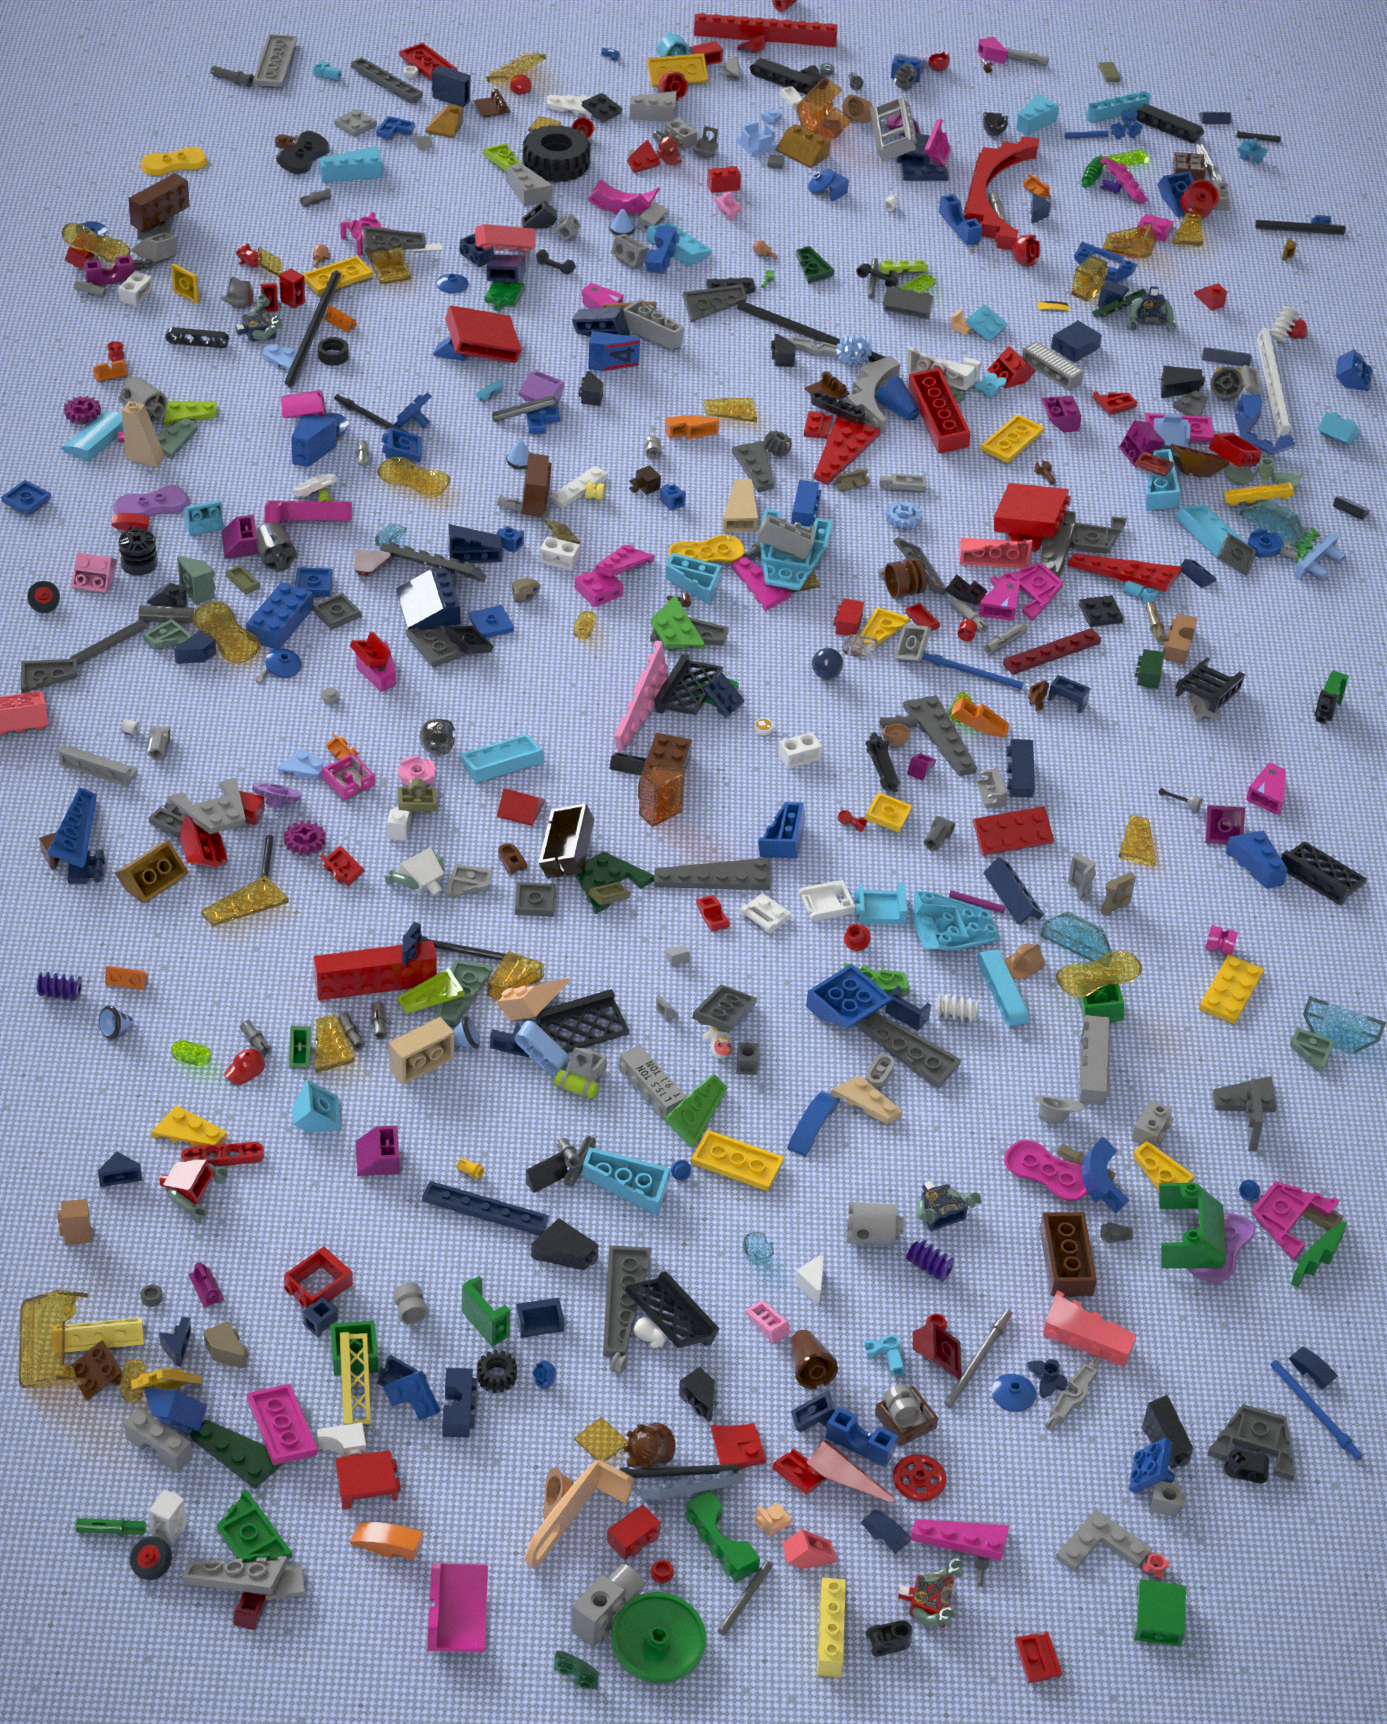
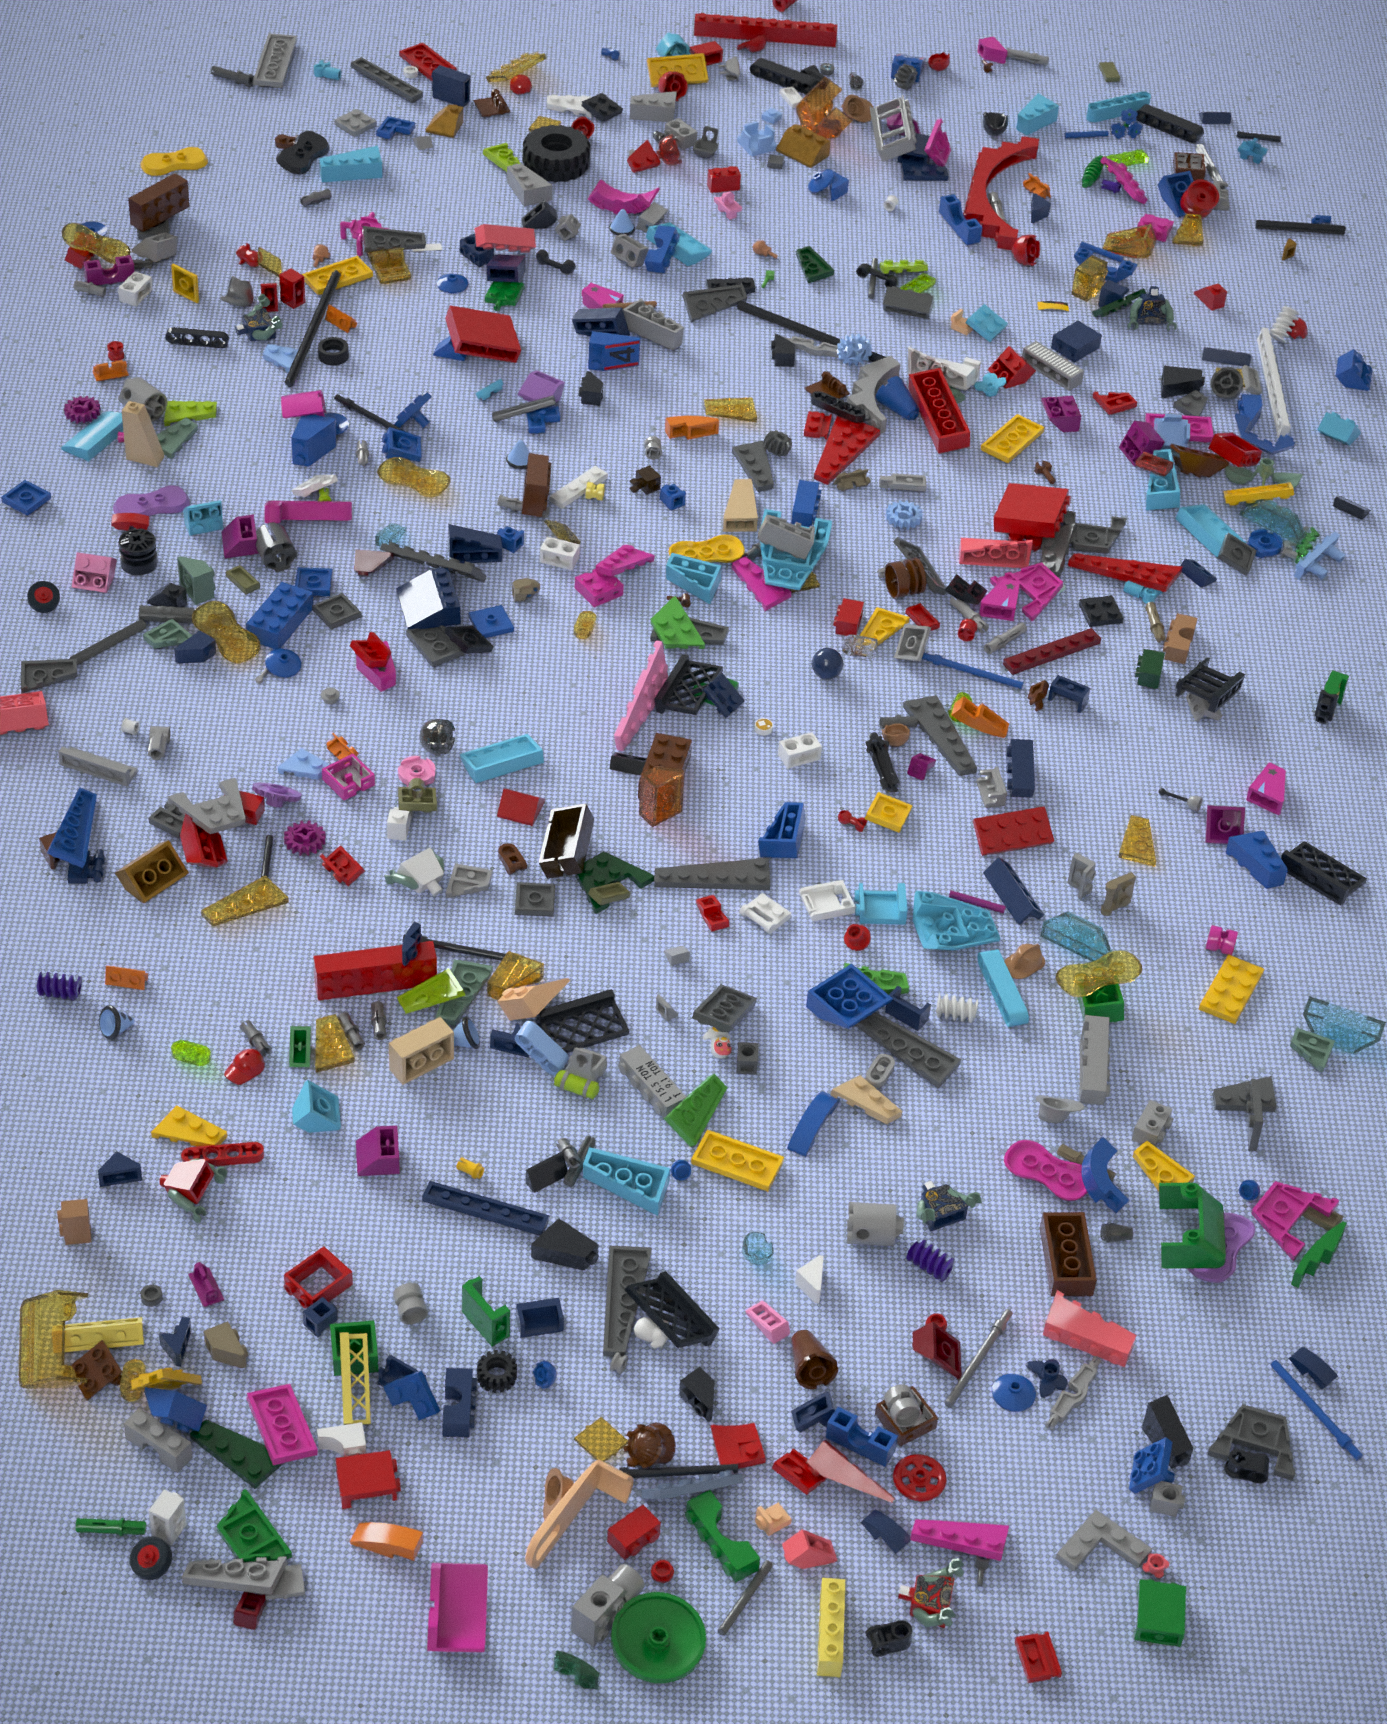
medium azure bar [864,1335,906,1376] -> none
dark grey piece [923,816,955,851] -> none

